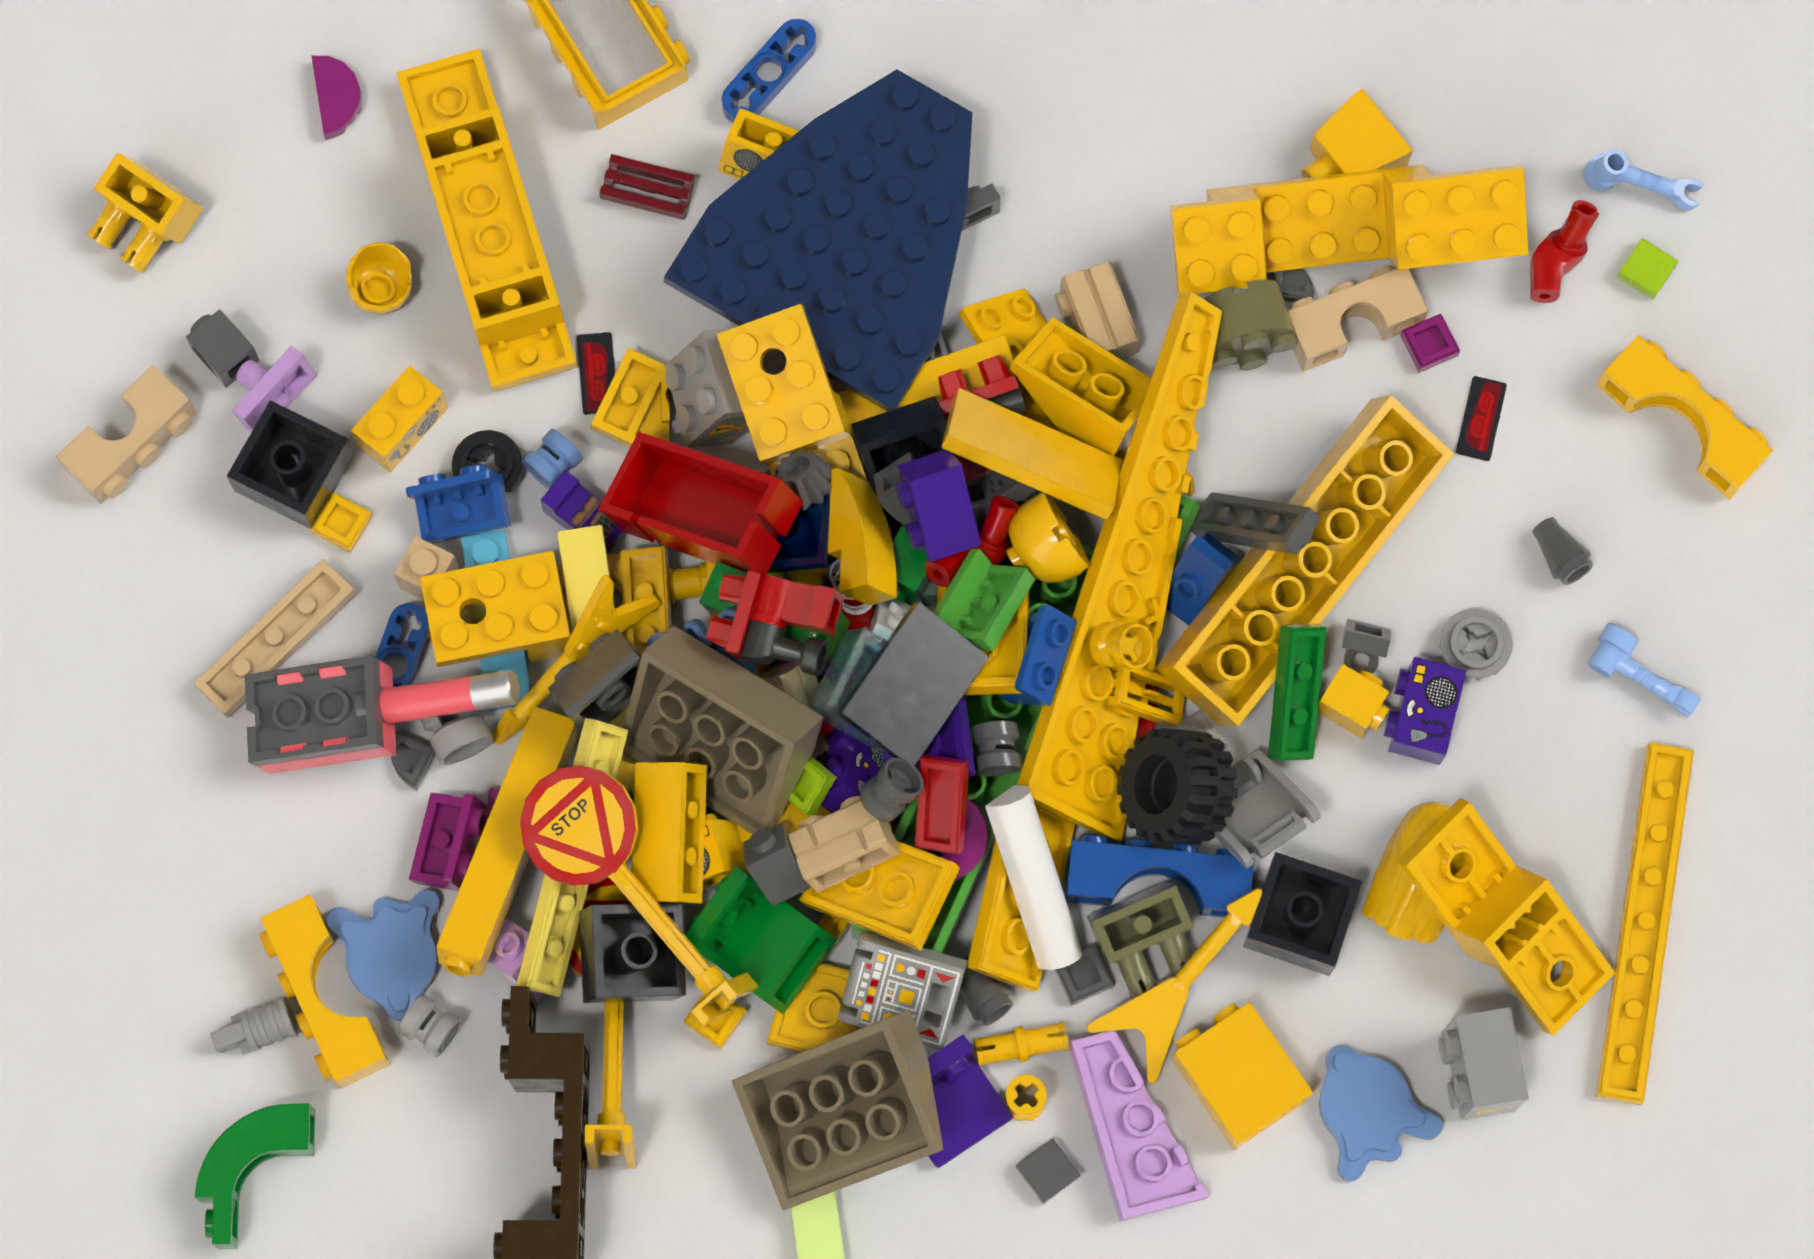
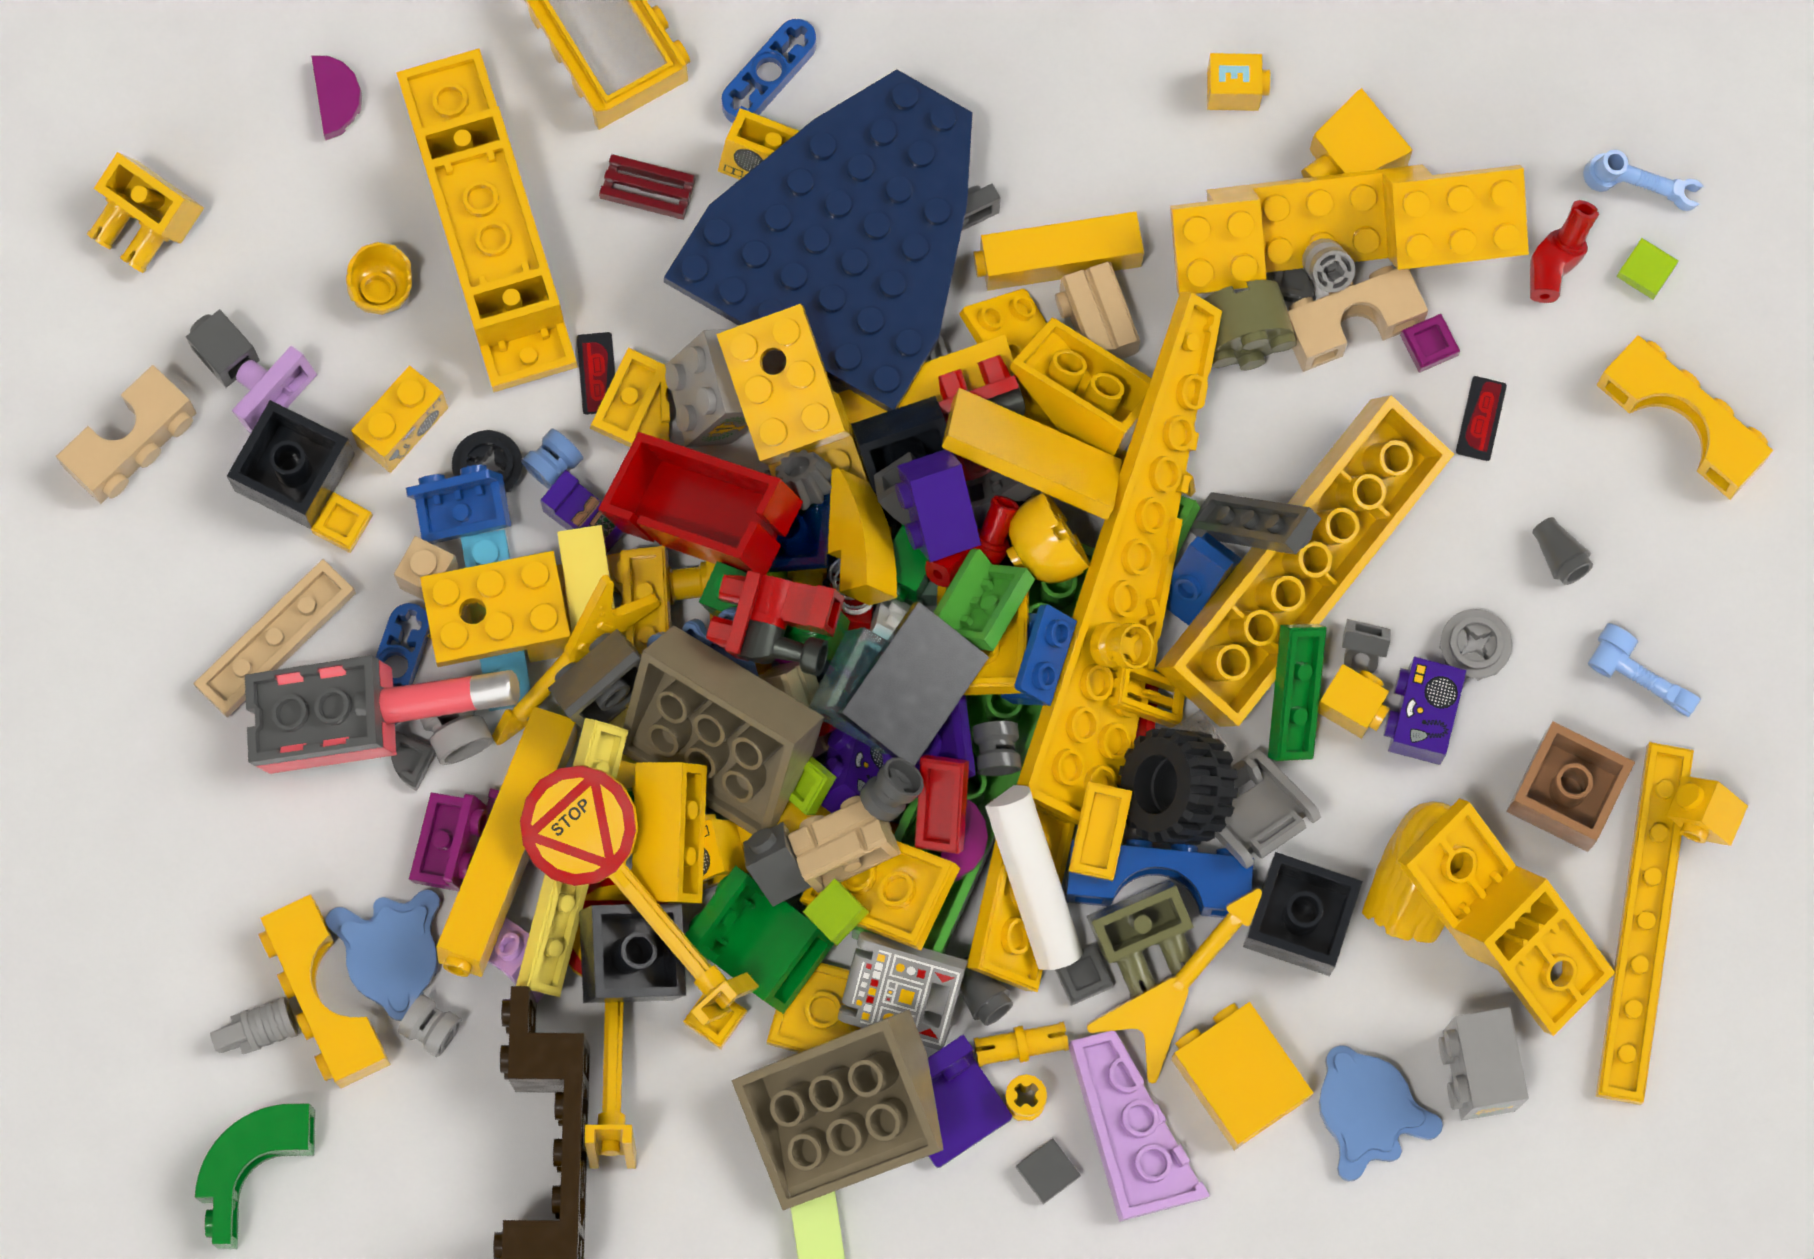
none -> lime tile [803,878,869,945]
none -> yellow brick [973,211,1144,291]
none -> yellow tile [1068,781,1132,881]
none -> yellow brick [1207,53,1270,111]
none -> light grey wheel [1302,239,1356,292]
none -> medium nougat brick [1506,721,1635,852]
none -> yellow brick [1666,776,1748,846]

